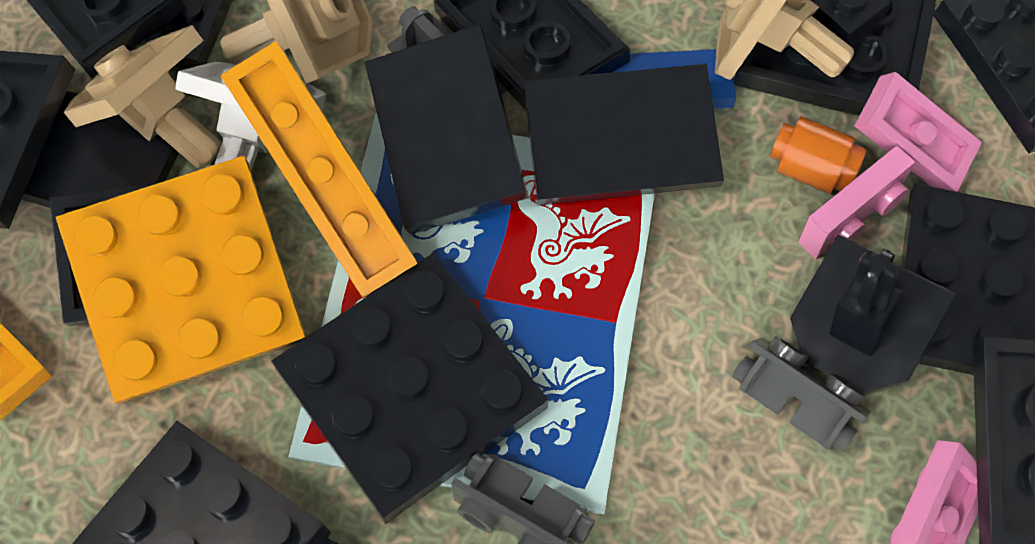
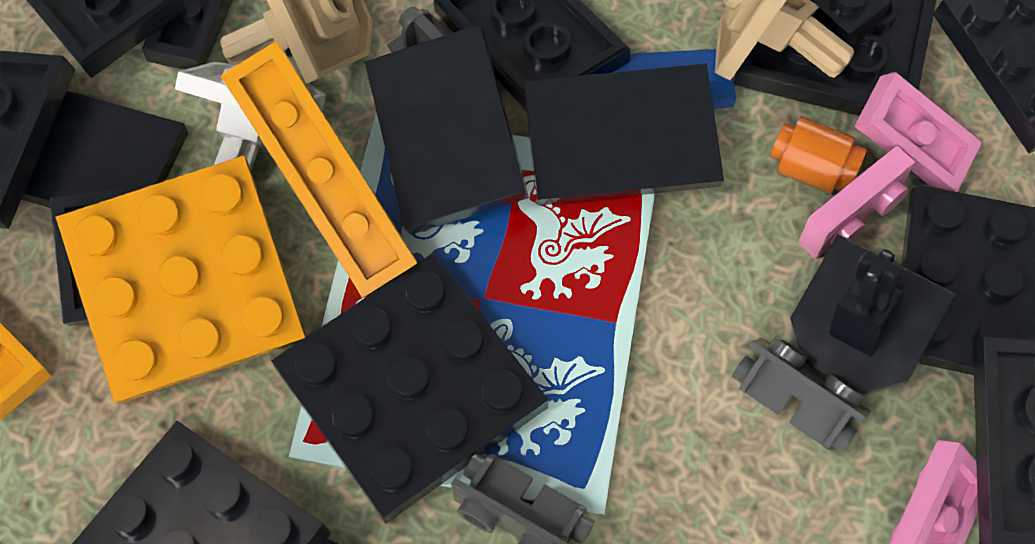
tan piece [64,25,222,169] -> none

